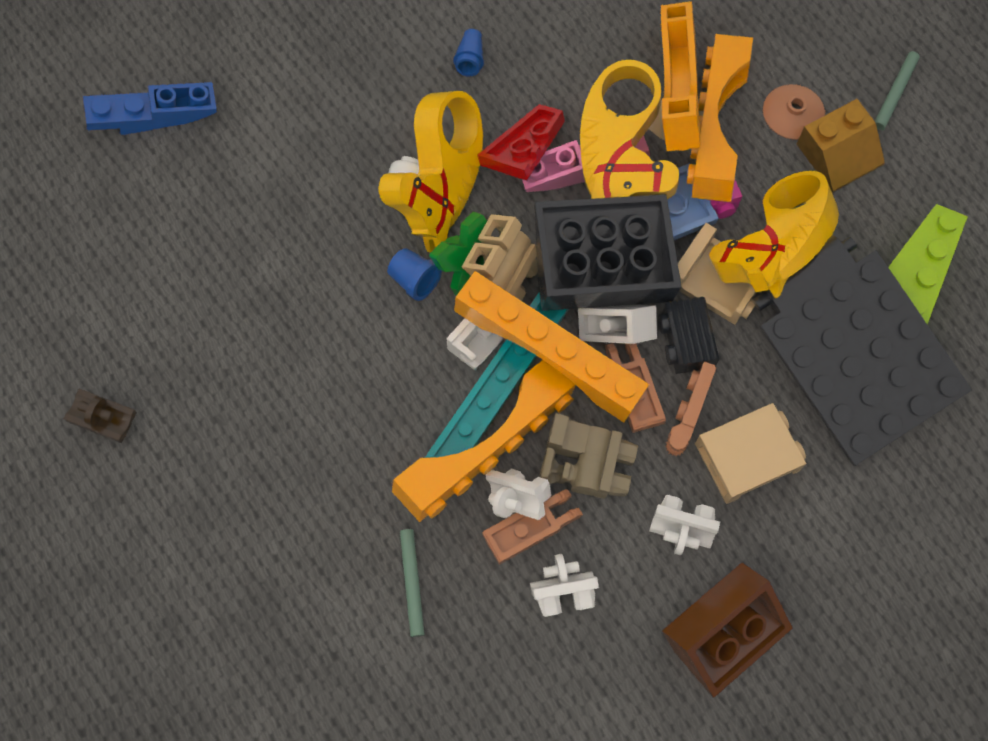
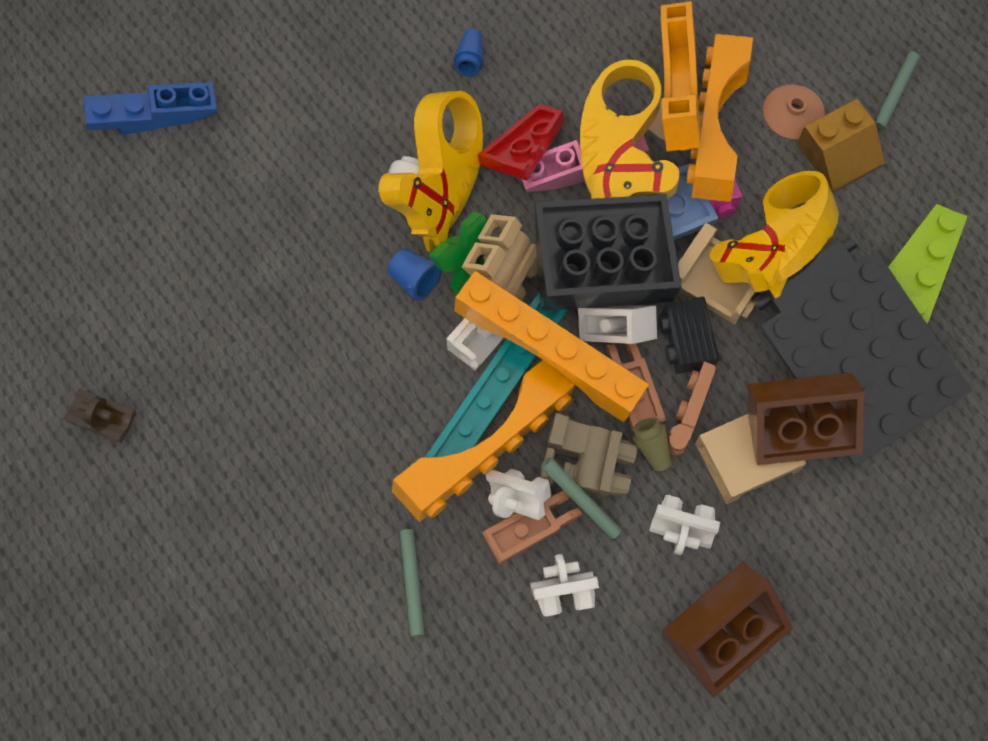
none -> sand green bar [541,457,621,539]
none -> olive cone [632,418,672,471]
none -> reddish brown slope [747,373,865,465]

